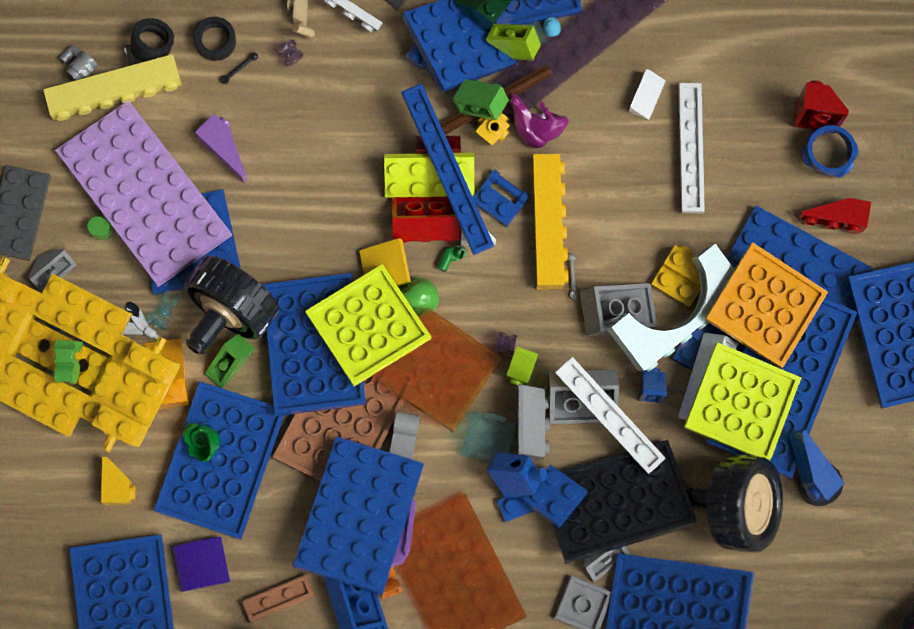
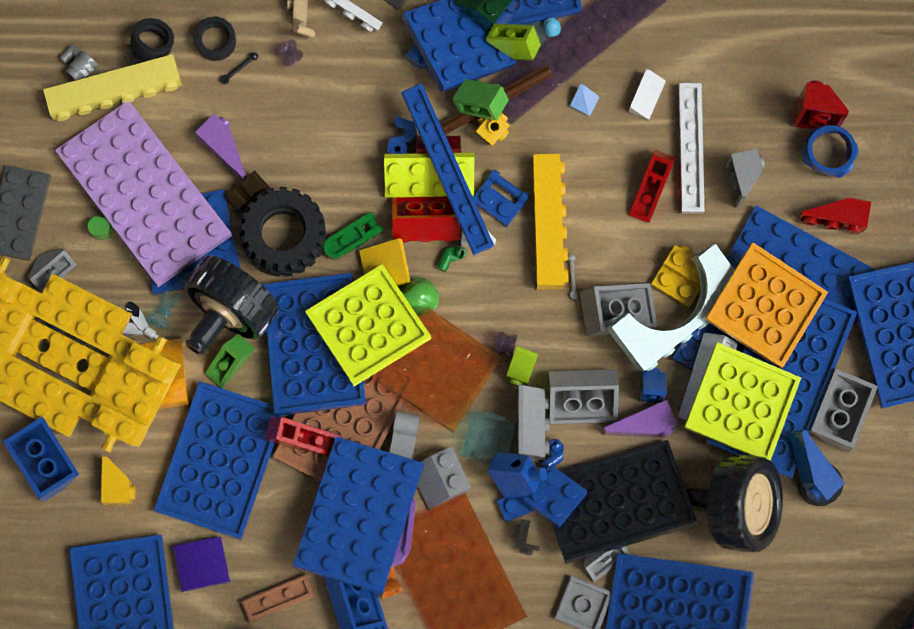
bright green leg [54,340,83,384] -> none
green hair [182,423,221,462] -> none
magenta piece [508,93,569,148] -> none
white plate [555,357,666,474] -> none
none -> blue slope [3,416,79,502]
none -> dark brown leg [226,170,270,213]
none -> black tyre [239,187,326,277]
none -> red slope [264,417,342,457]
none -> green plate [324,212,384,260]
none -> blue leg [387,116,417,154]
none -> light grey slope [418,447,471,510]
none -> clear smoke bracket [513,519,539,556]
none -> blue arm [540,439,564,469]
none -> light blue slope [570,84,599,116]
none -> medium lavender slope [603,400,678,438]
none -> red slope [629,149,676,223]
none -> light grey slope [725,149,765,208]
none -> light grey slope [810,369,878,452]

